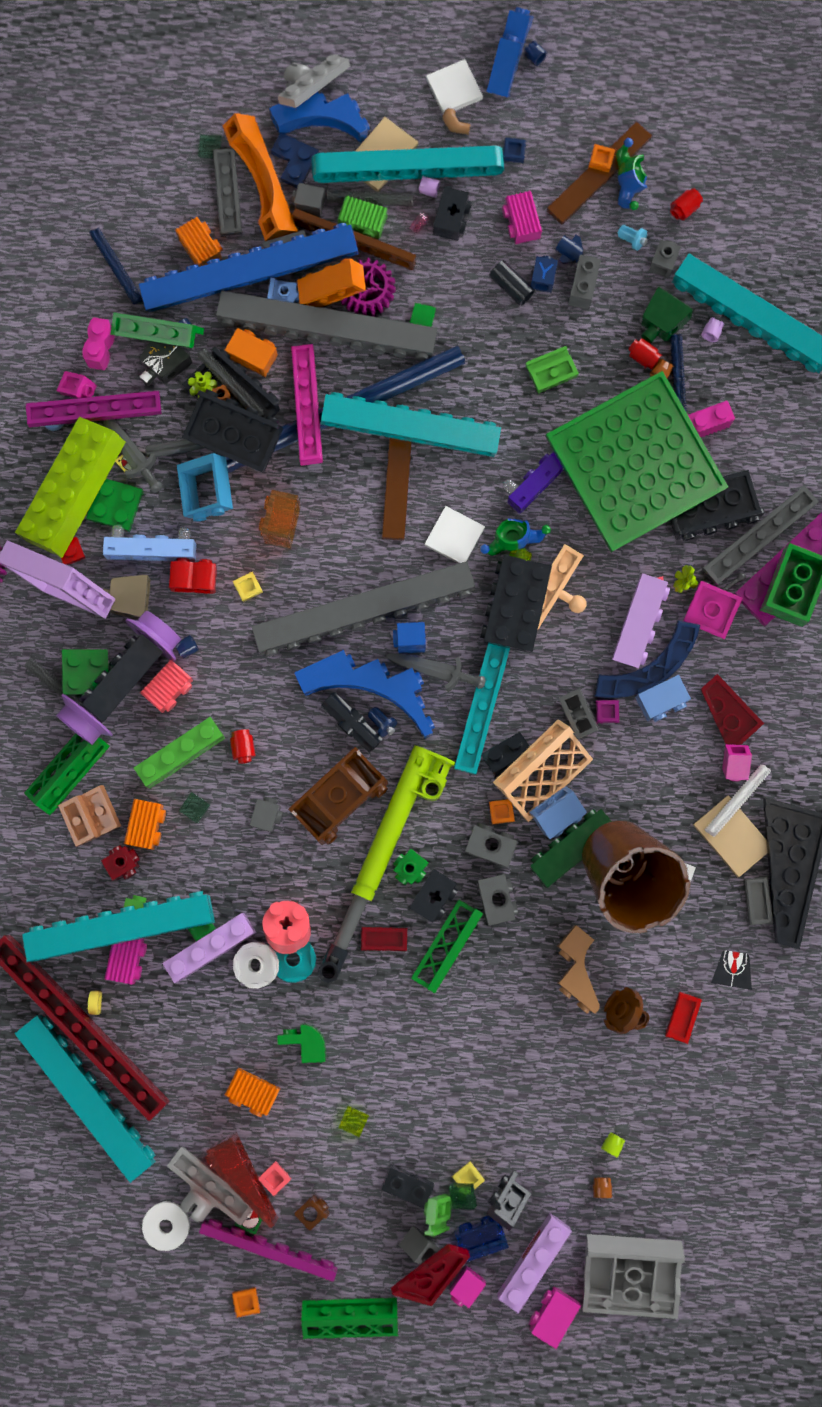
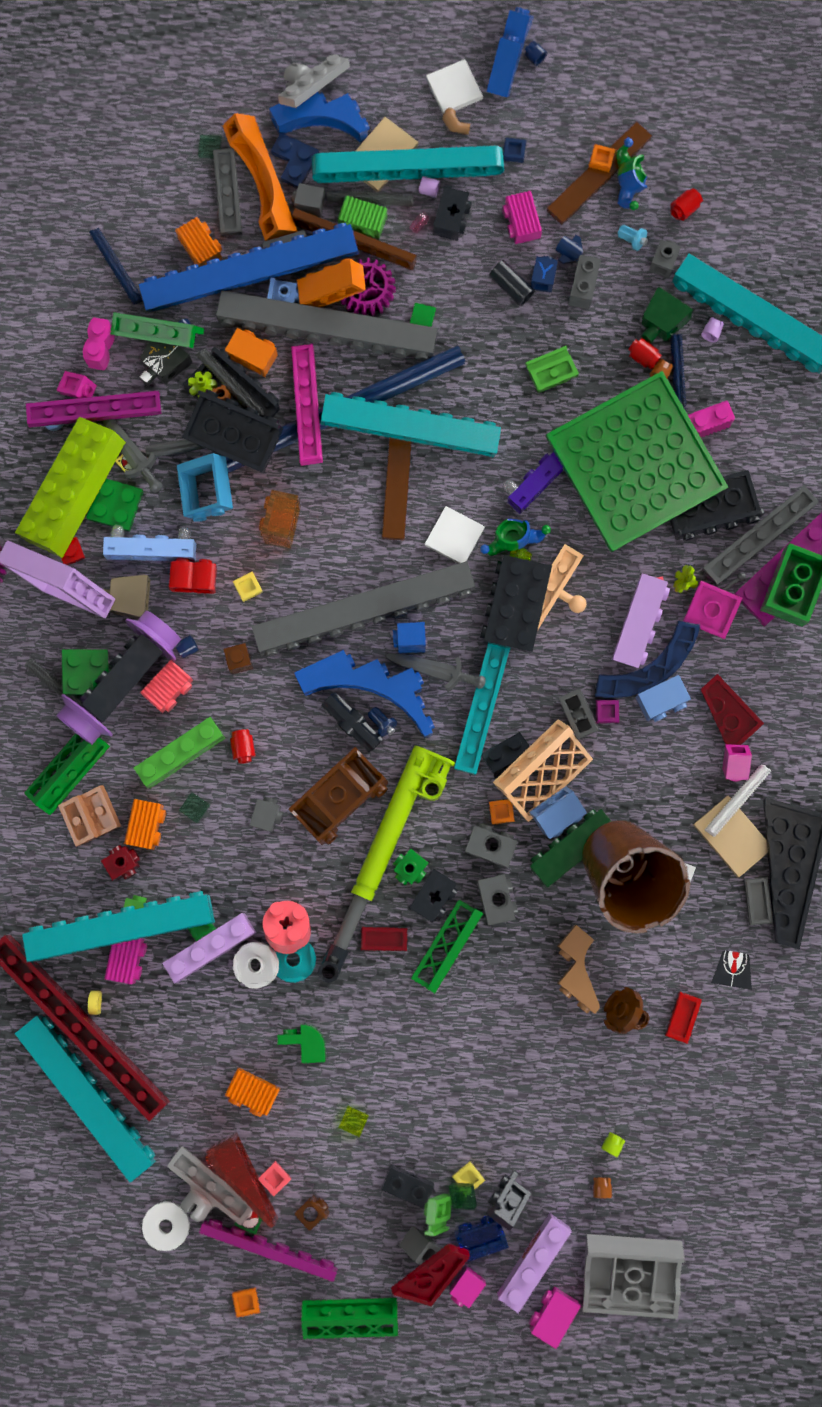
none -> reddish brown brick [223,643,253,674]

